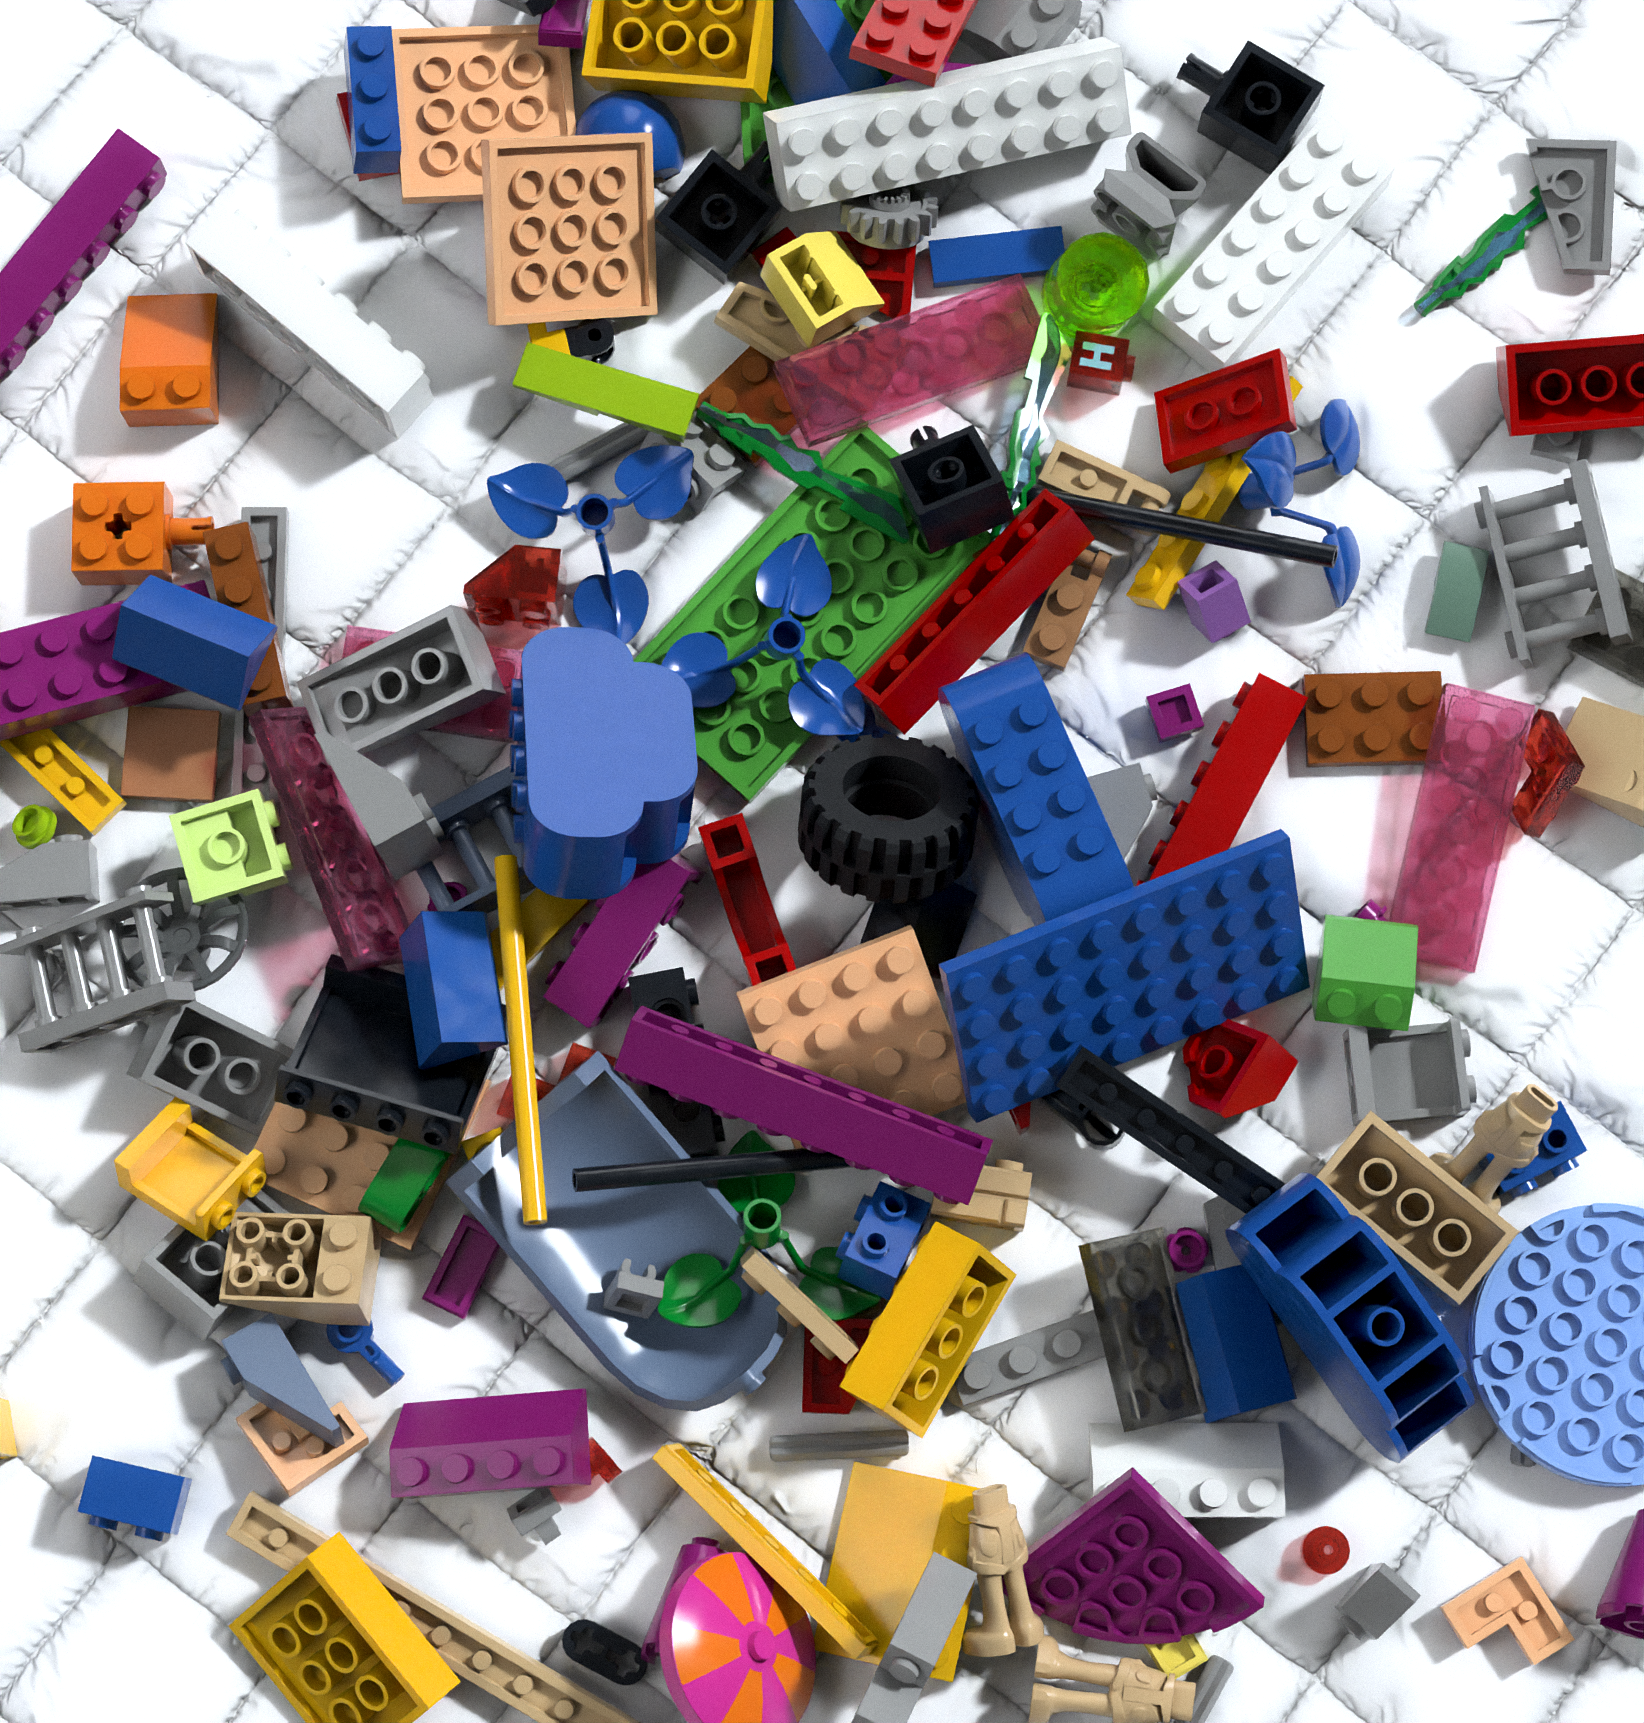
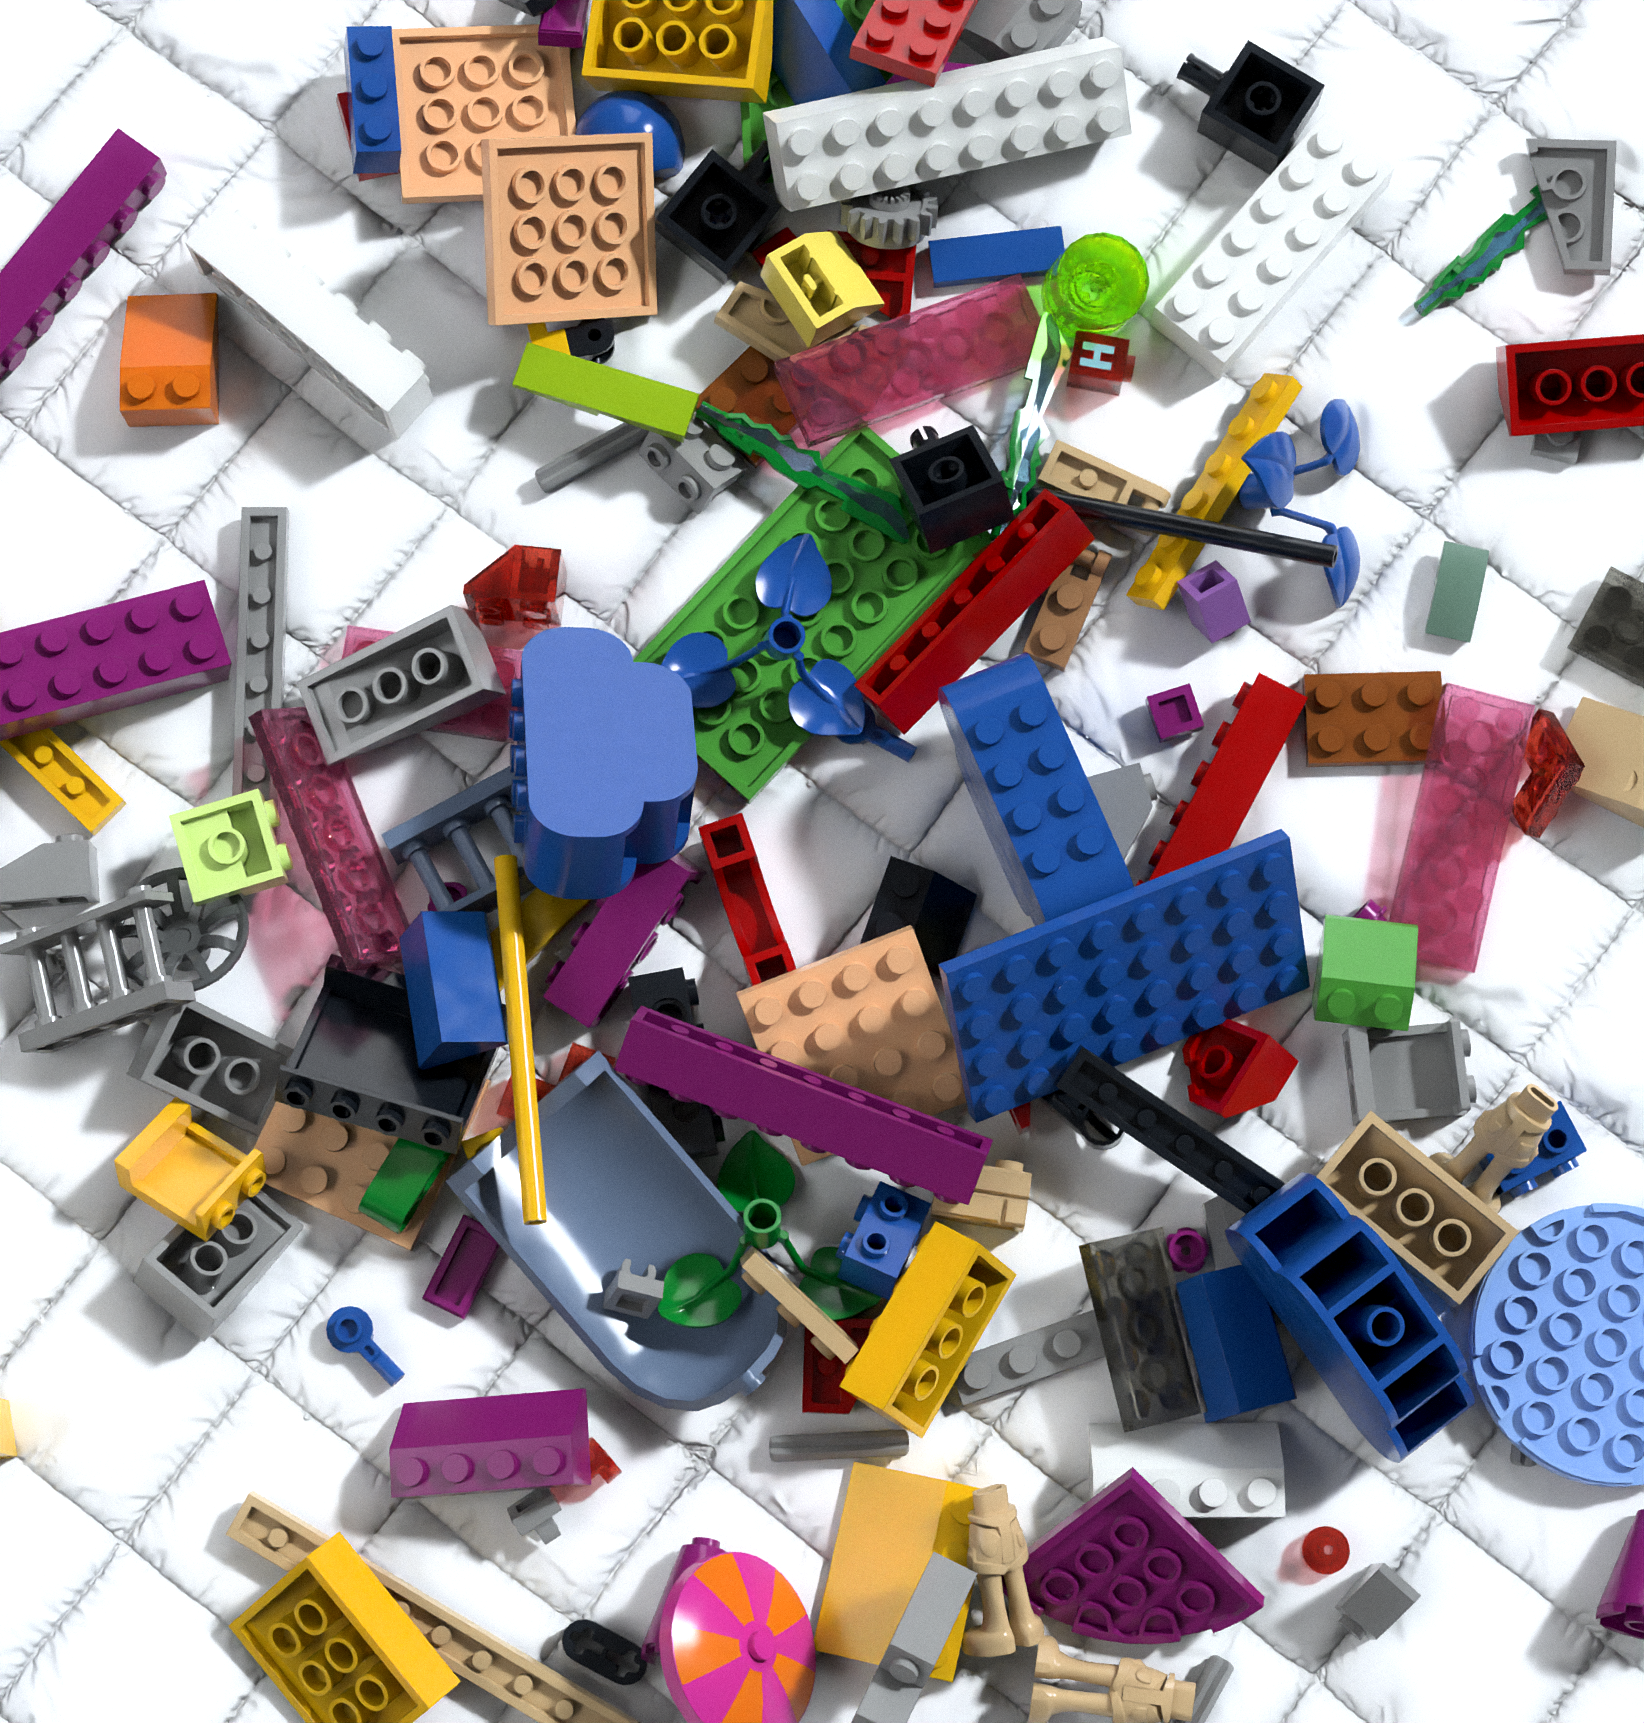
lime plate [12,804,57,849] -> none
orange brick [71,481,215,586] -> none
blue brick [77,1455,192,1541] -> none
blue slope [112,575,278,711] -> none
nougat tile [121,706,222,803] -> none
dark orange brick [203,521,294,719] -> none
tan slope [219,1212,382,1326] -> none
sand blue slope [220,1313,345,1448] -> none
light nougat plate [236,1401,369,1497] -> none
light grey slope [314,730,445,880] -> none
blue plant [487,445,694,645] -> none
black piece [572,1148,852,1192] -> none
yellow tile [652,1443,879,1660] -> none
black tyre [798,734,979,903] -> none
light grey piece [1090,132,1206,261] -> none
light yellow tile [1144,1634,1209,1679] -> none
red plate [1154,348,1297,474] -> none
light nougat plate [1439,1557,1575,1665] -> none
light grey fence [1474,459,1633,669] -> none

